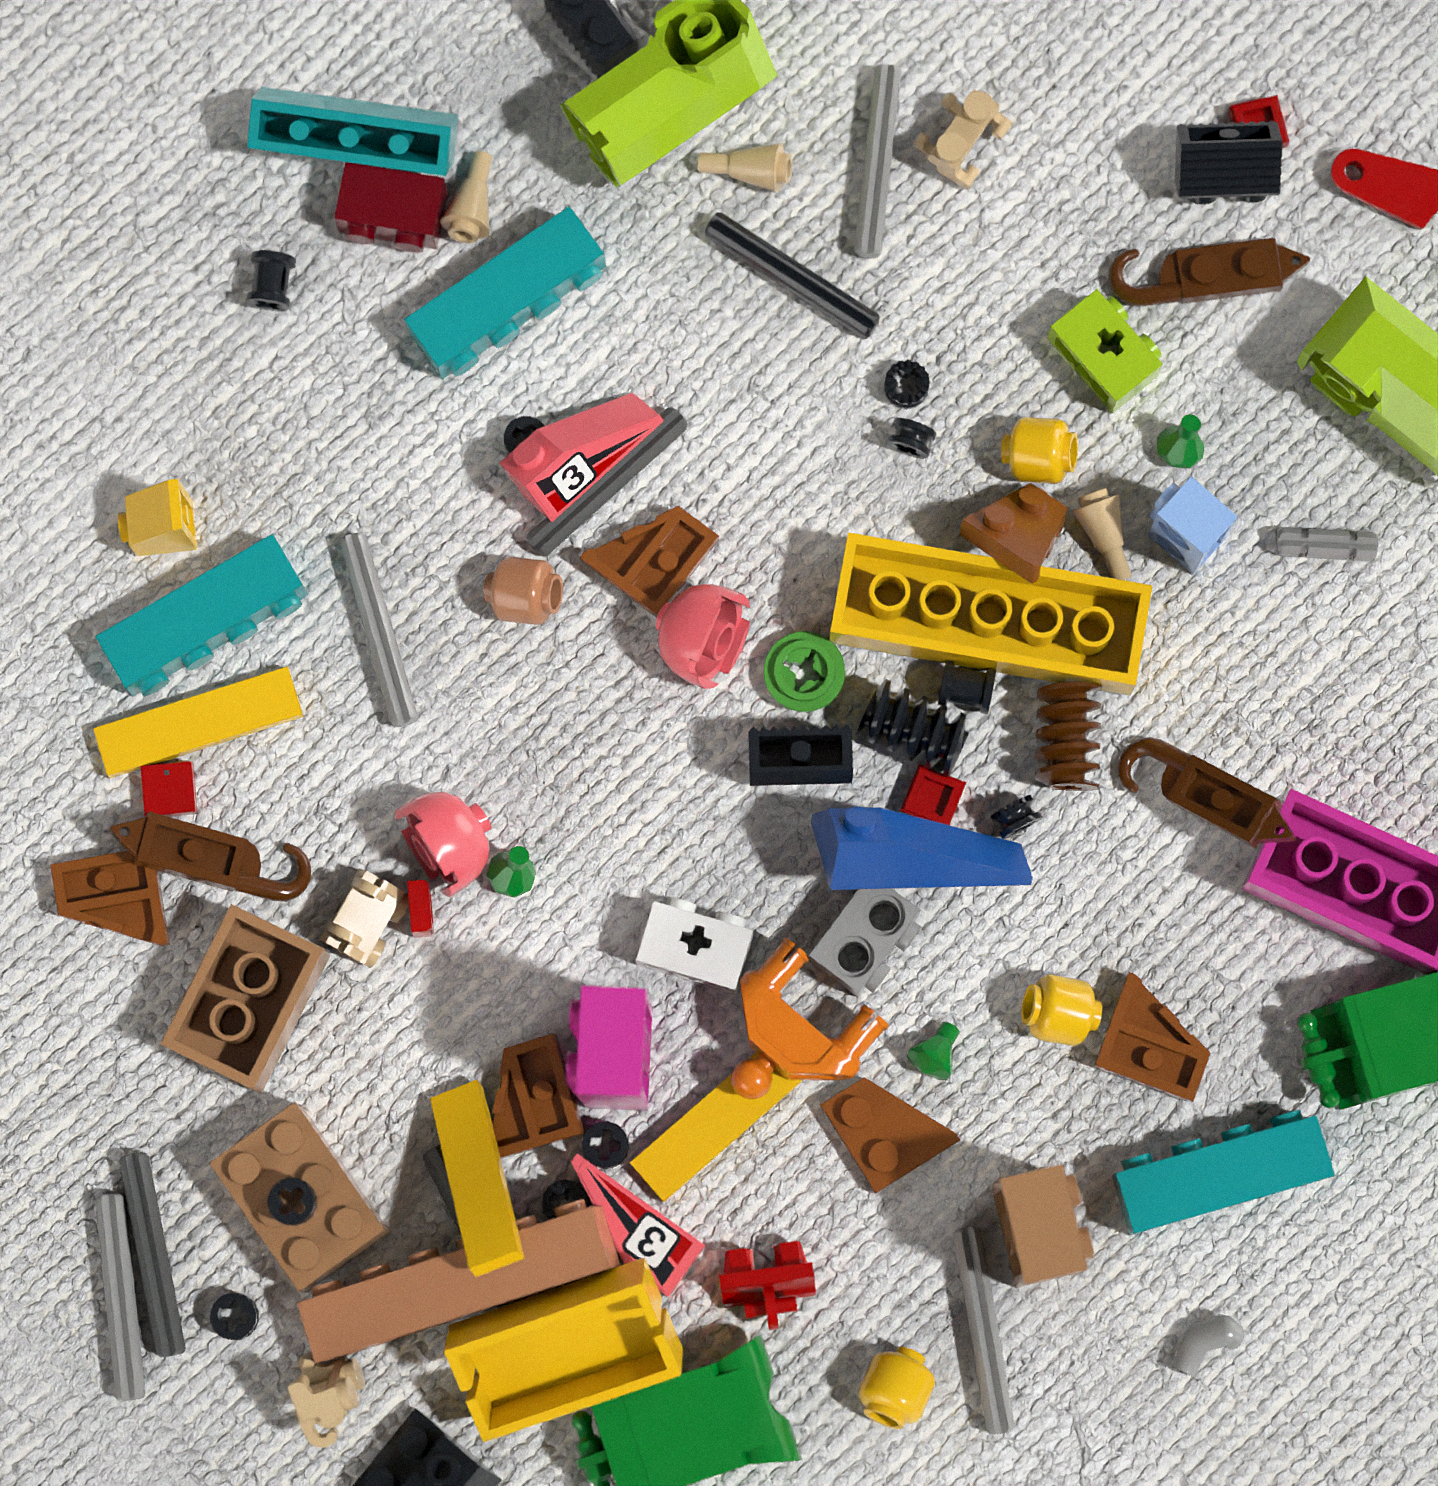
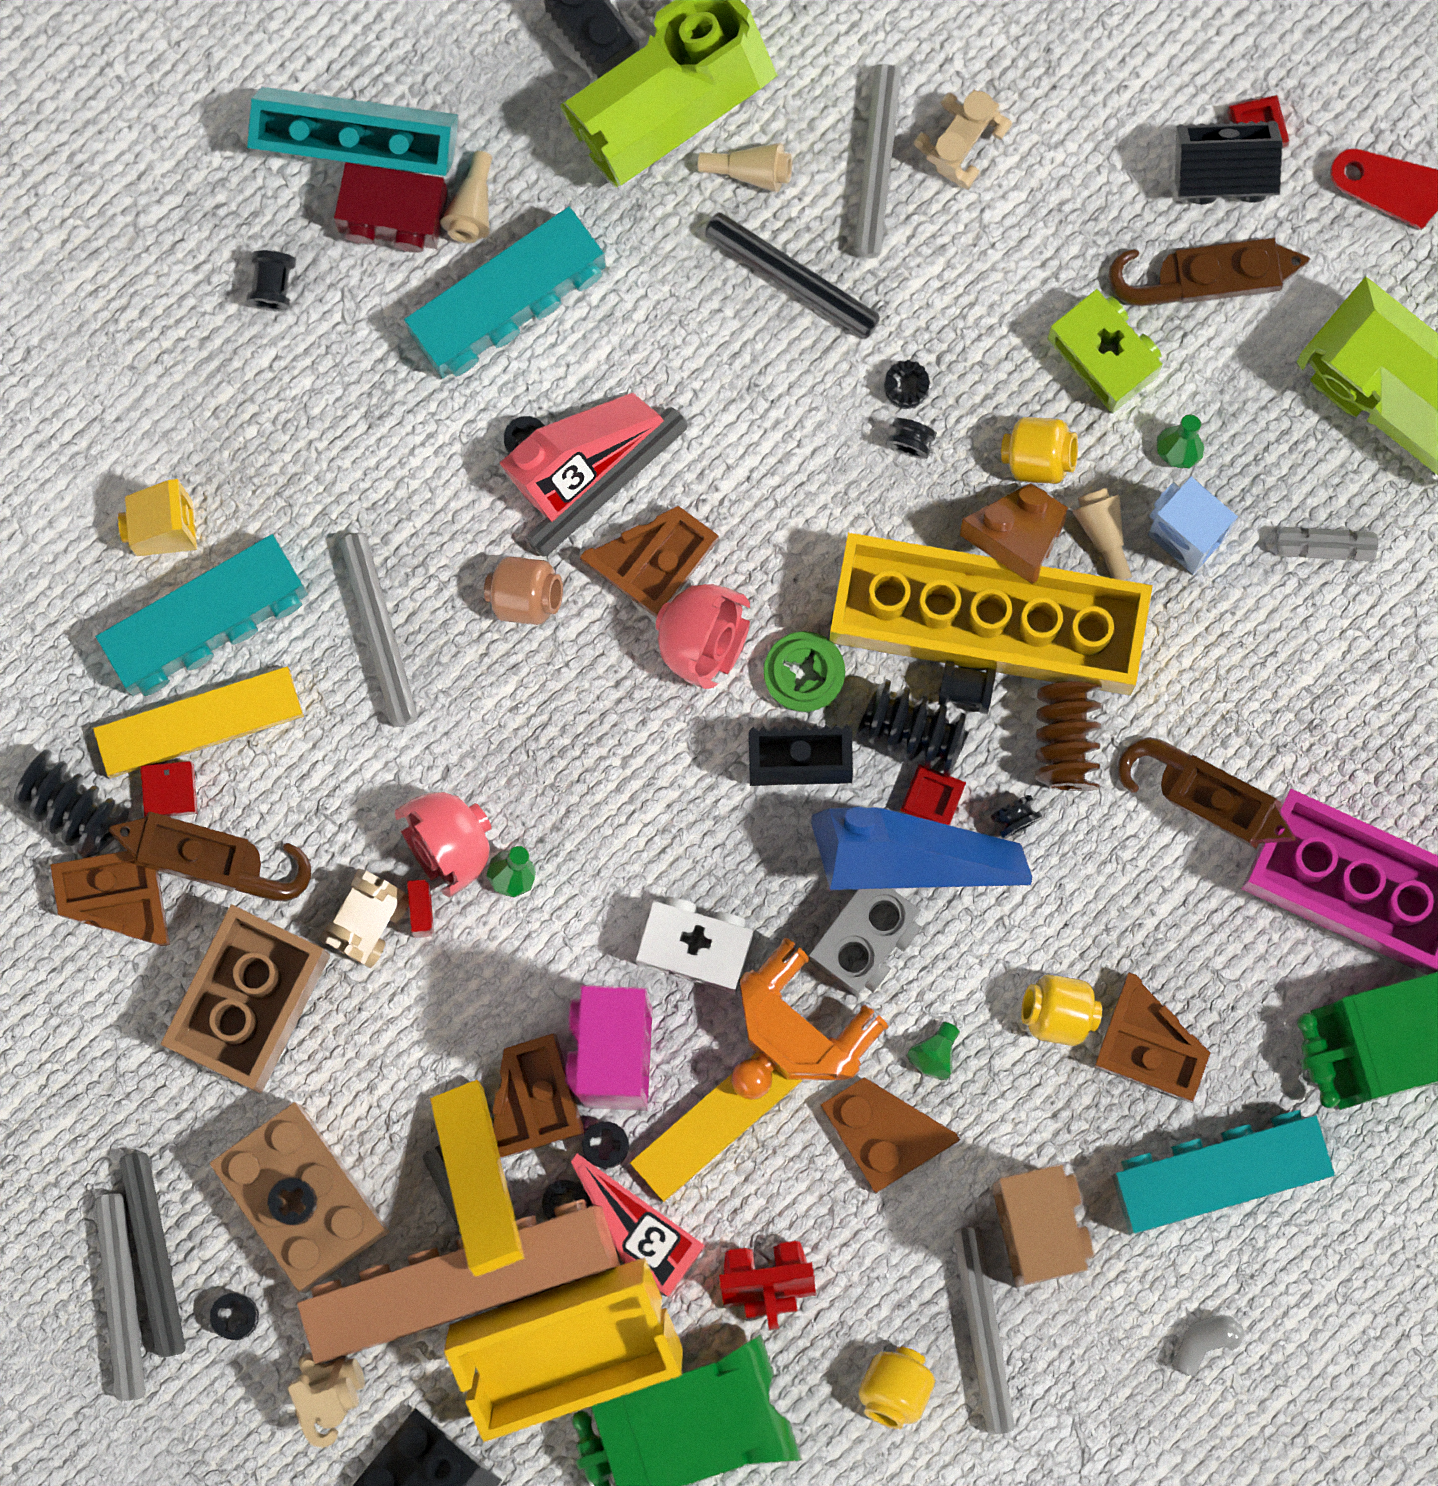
none -> black piece [13,749,129,858]

